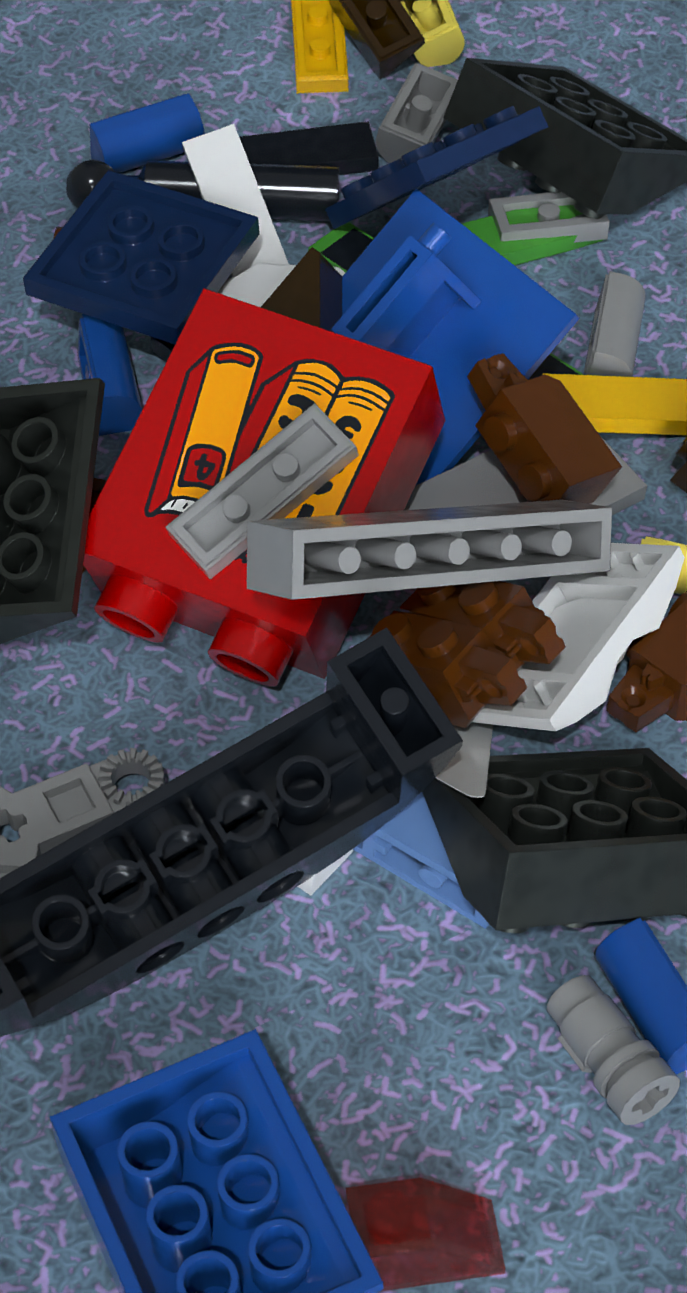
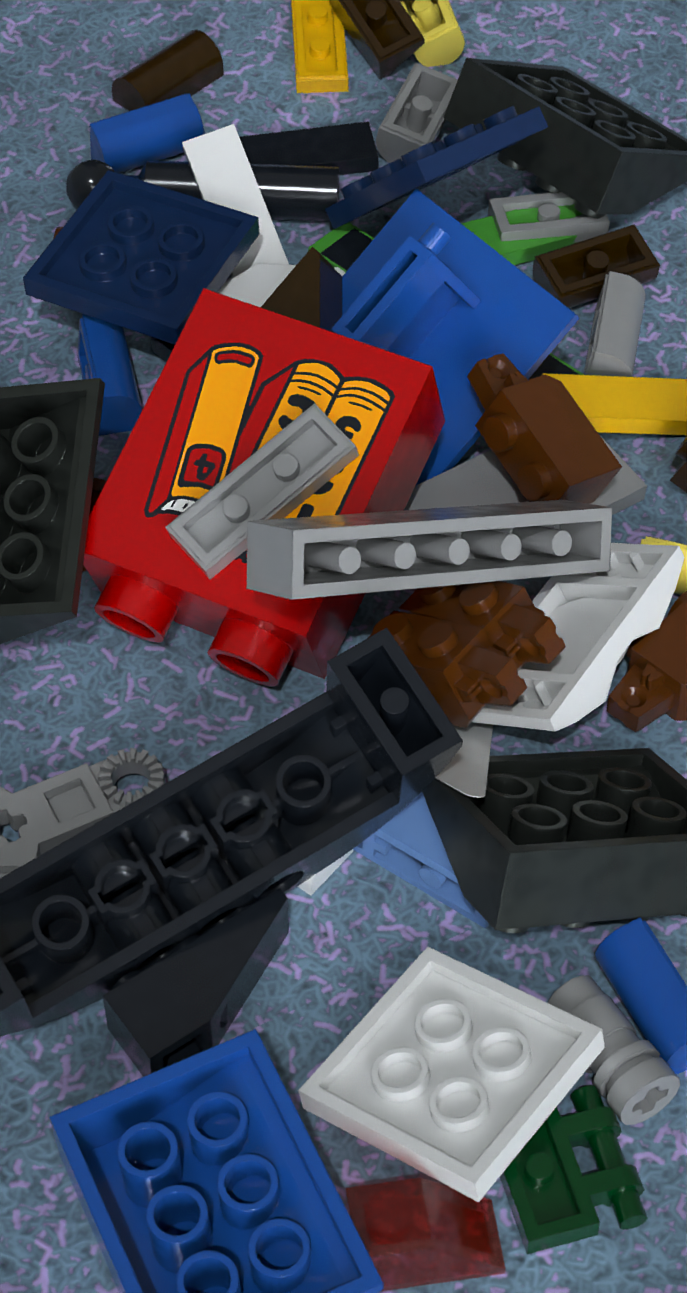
none -> black slope [103,888,289,1077]
none -> dark brown brick [112,30,224,111]
none -> white plate [298,947,605,1202]
none -> dark green plate [500,1085,648,1254]
none -> dark brown brick [532,224,660,308]

